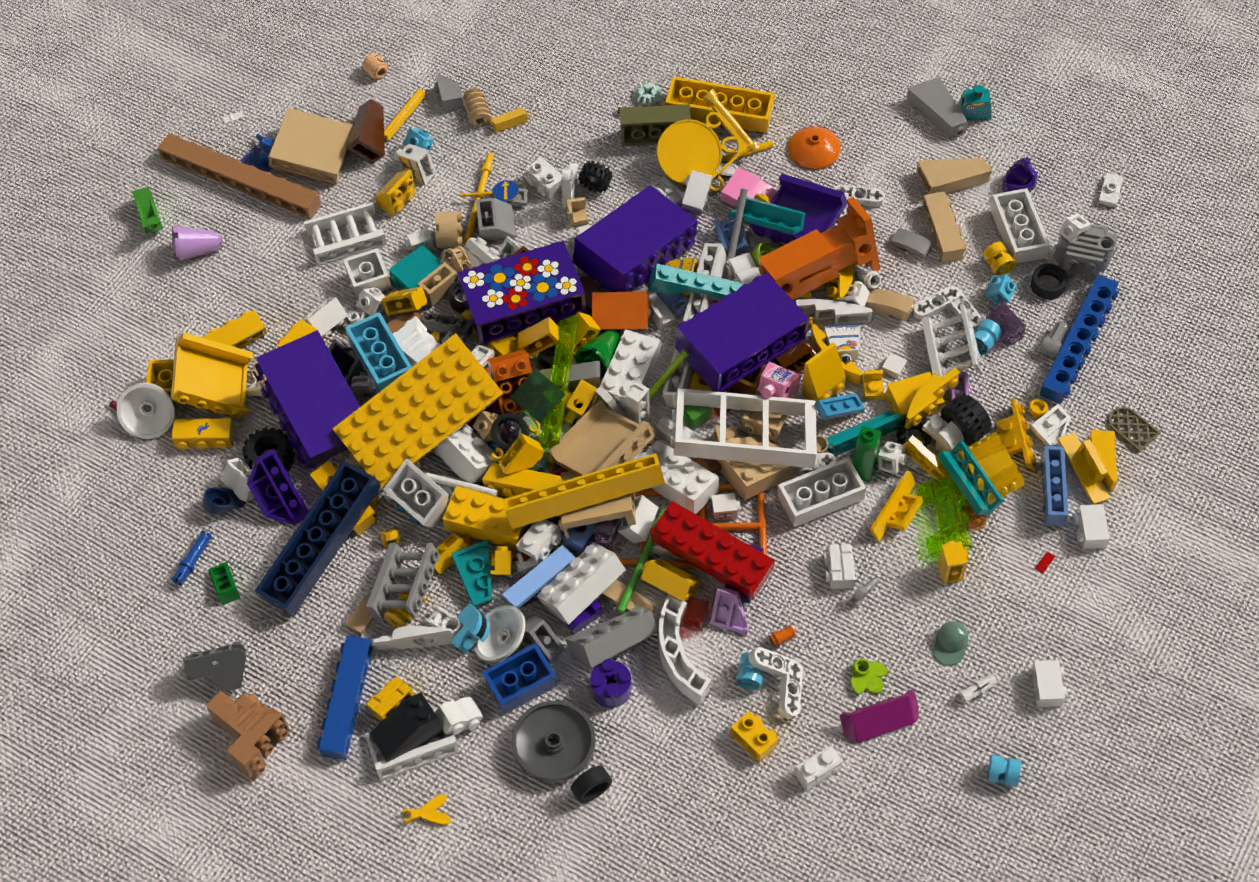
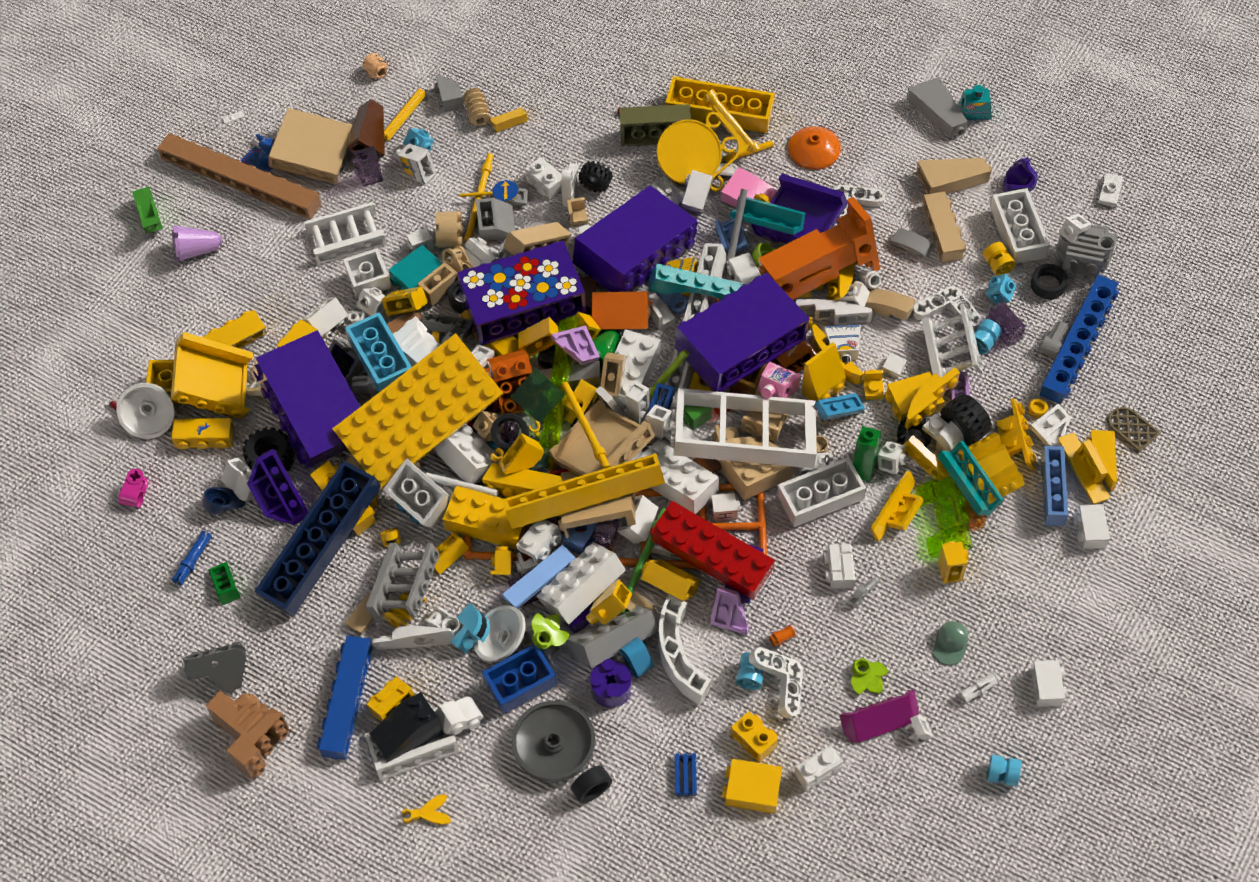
yellow slope [375,170,416,216] -> none
teal wing [451,540,492,607] -> none
light aqua gear [634,82,662,106] -> none
clear red brick [683,597,709,632] -> none
teal fence [826,410,902,457] -> none
red piece [1035,551,1056,574] -> none
none -> dark pink piece [118,469,148,508]
none -> clear purple brick [352,146,383,187]
none -> tan brick [503,222,572,256]
none -> lime plate [531,613,569,649]
none -> lavender wing [551,326,600,365]
none -> yellow bar [561,382,611,469]
none -> yellow torso [586,579,632,625]
none -> tan slope [600,353,627,397]
none -> dark azure beam [620,637,654,678]
none -> white brick [644,405,672,439]
none -> blue tile [647,383,676,413]
none -> blue tile [675,753,697,796]
none -> yellow brick [722,759,782,814]
none -> white tile [905,715,933,741]

